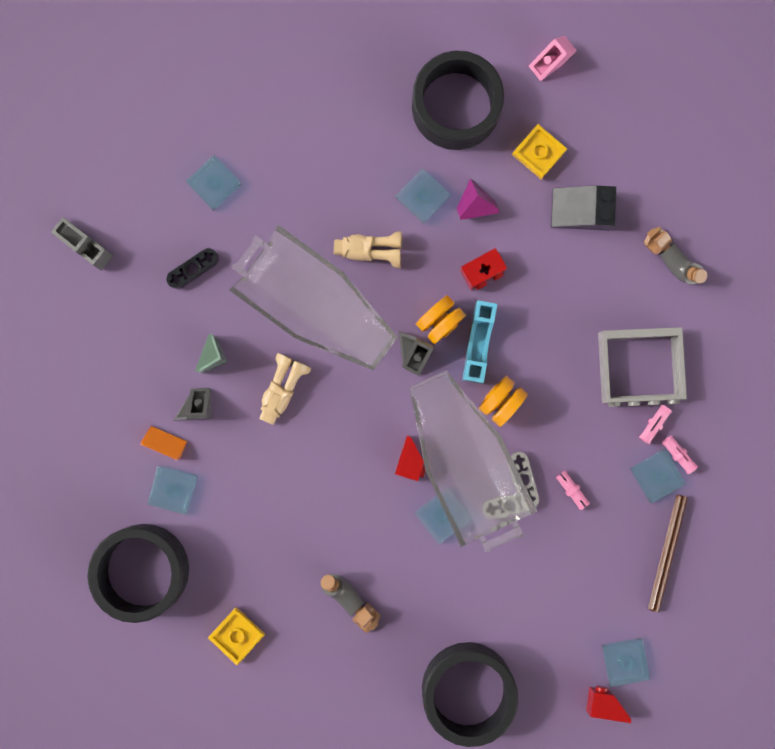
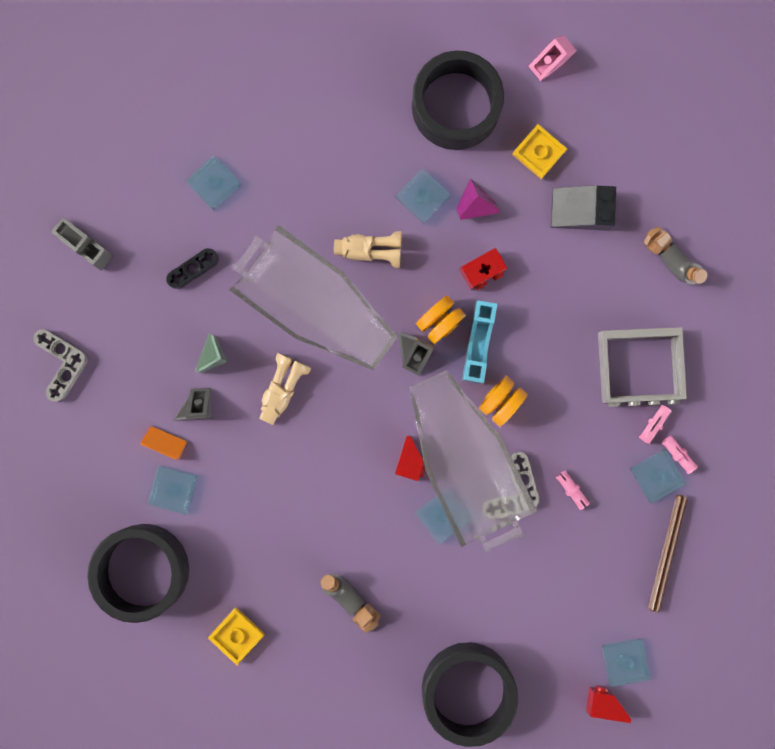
none -> light grey beam [33,329,88,402]

